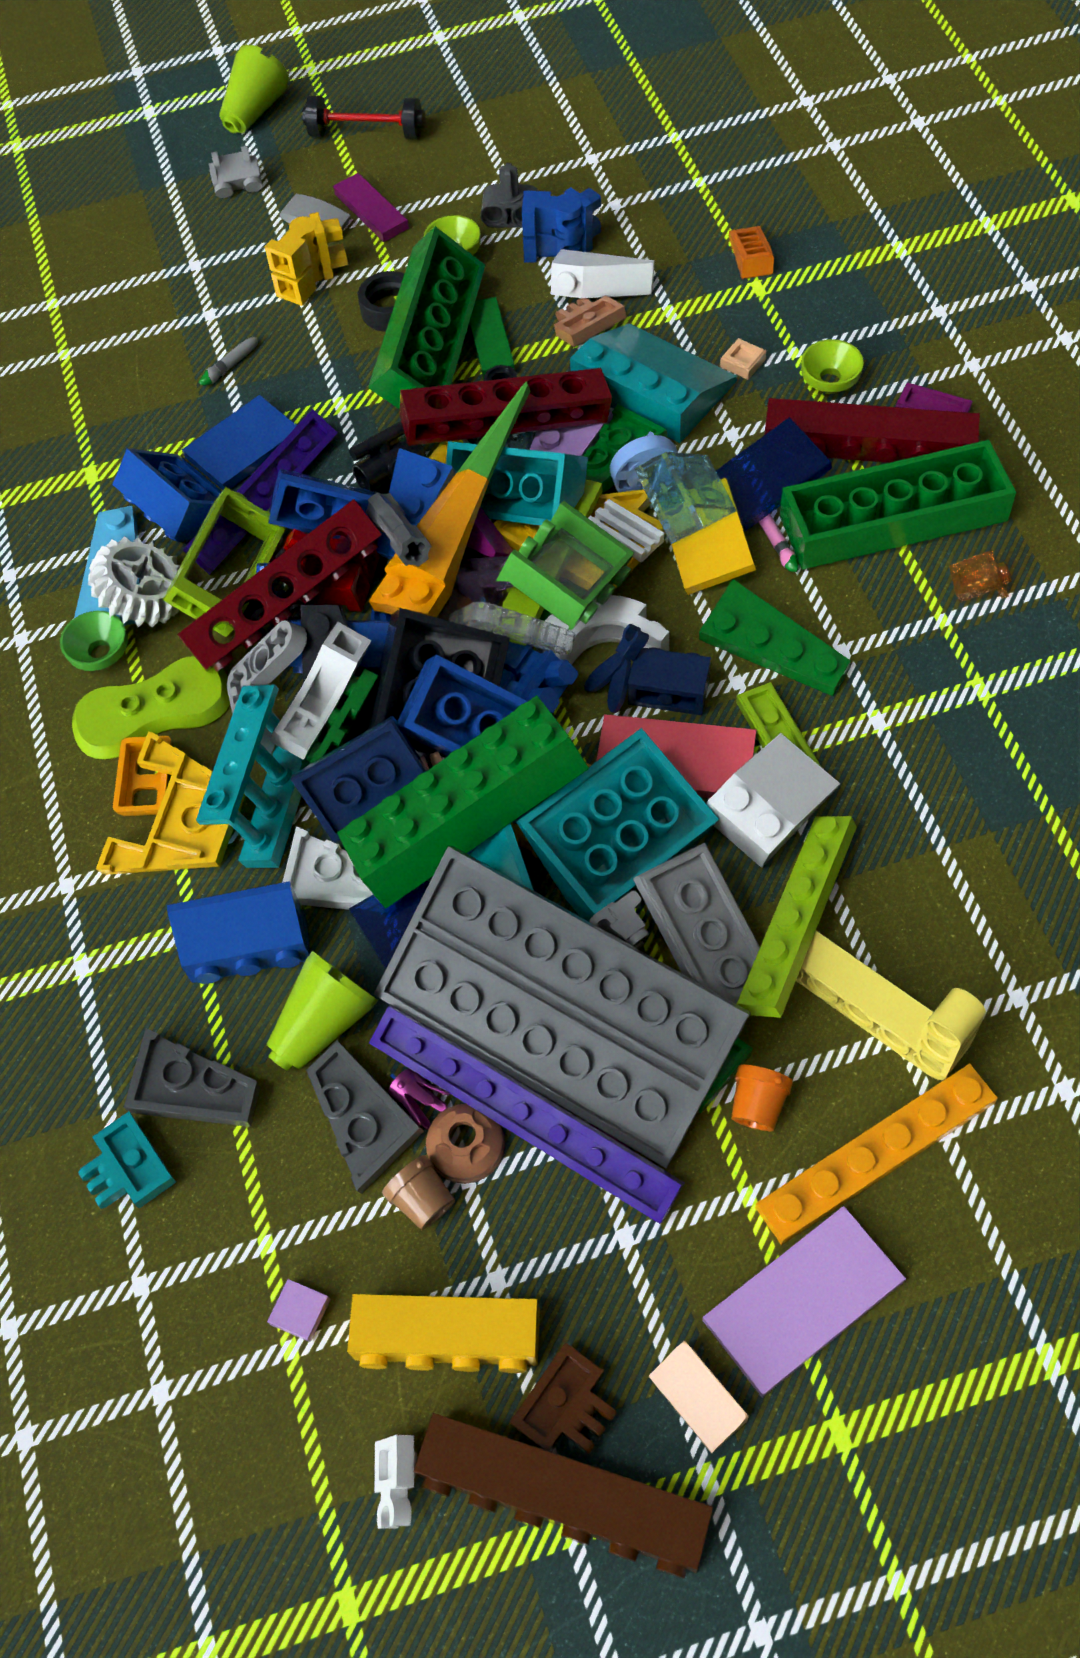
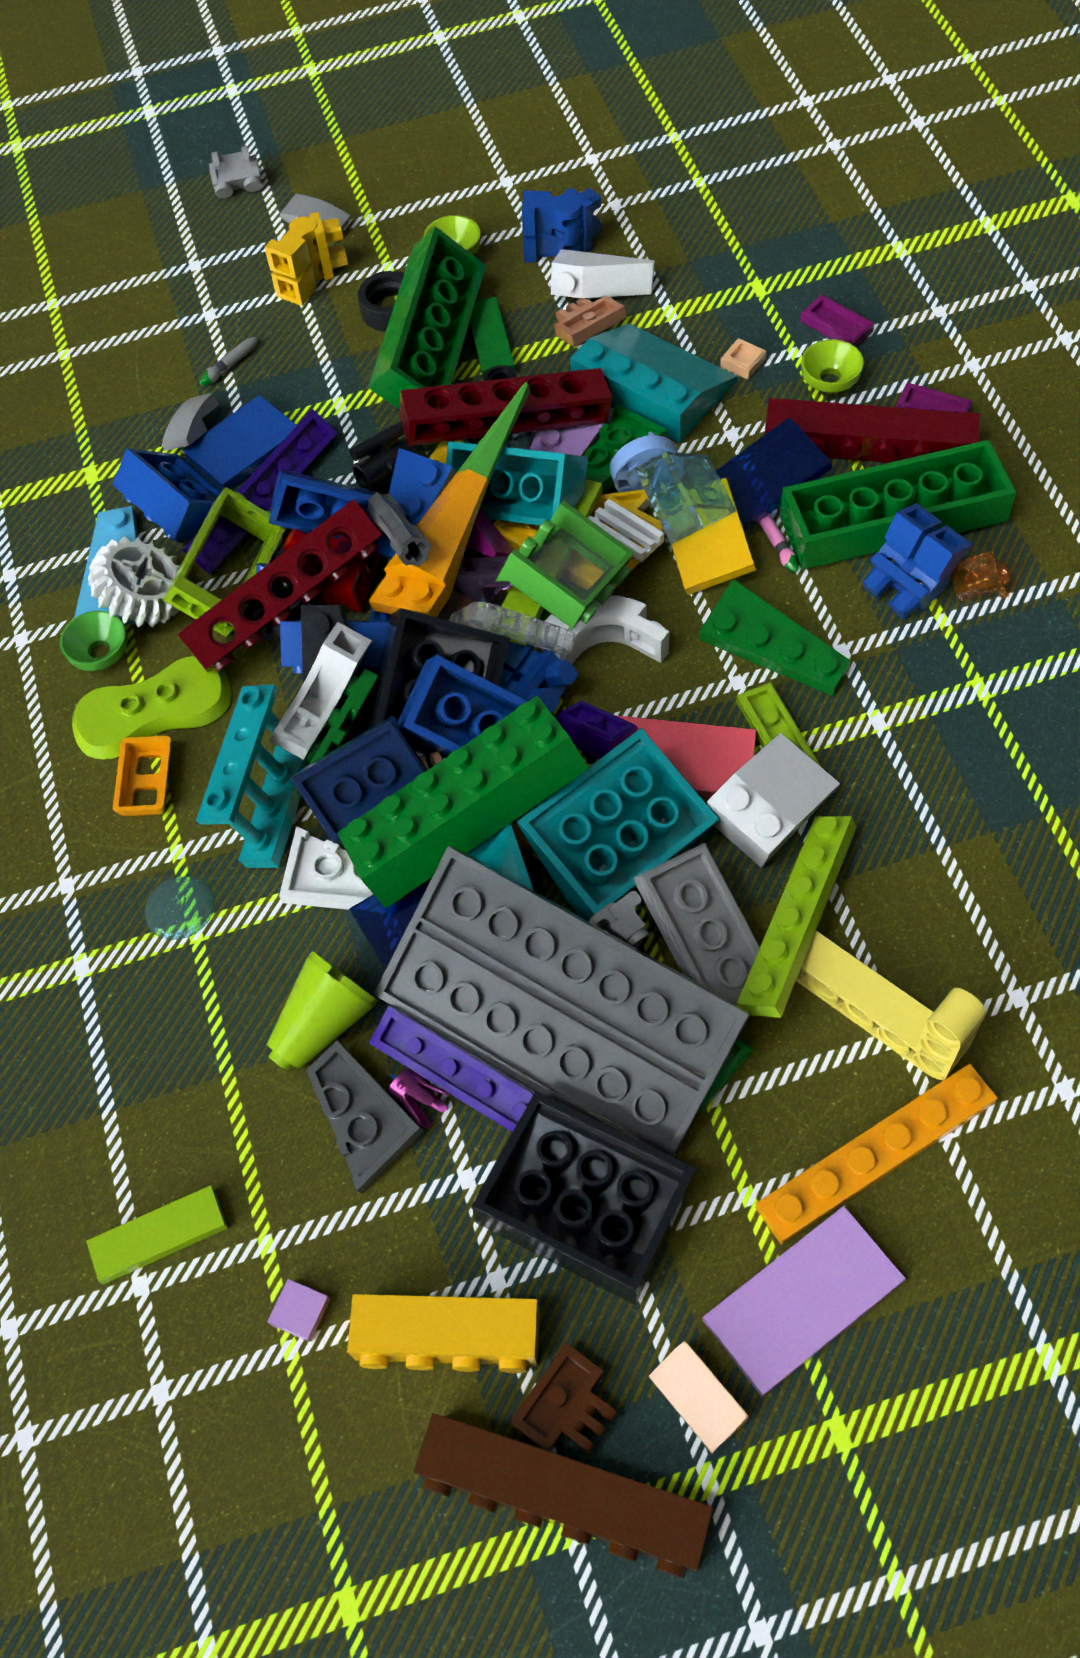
teal hinge [78,1111,176,1209] -> none
yellow wing [96,731,246,875] -> none
dark grey wing [124,1028,261,1127] -> none
blue slope [167,881,311,984] -> none
lime cone [220,44,290,133] -> none
light grey beam [227,621,307,754] -> none
black axle [302,95,426,140] -> none
magenta tile [333,173,409,242] -> none
white plate [375,1435,418,1529] -> none
medium nougat piece [382,1155,455,1230] -> none
nougat piece [426,1104,505,1184] -> none
dark grey beam [480,163,539,228] -> none
dark blue piece [584,624,649,713] -> none
dark blue brick [628,647,711,716] -> none
orange slope [729,226,774,279] -> none
orange piece [731,1065,793,1132] -> none
none -> lime tile [86,1185,228,1285]
none -> clear light blue piece [144,876,214,940]
none -> light grey slope [162,392,219,451]
none -> black slope [471,1091,696,1305]
none -> dark purple slope [555,700,637,759]
none -> magenta tile [800,294,874,348]
none -> blue hips [862,503,973,620]

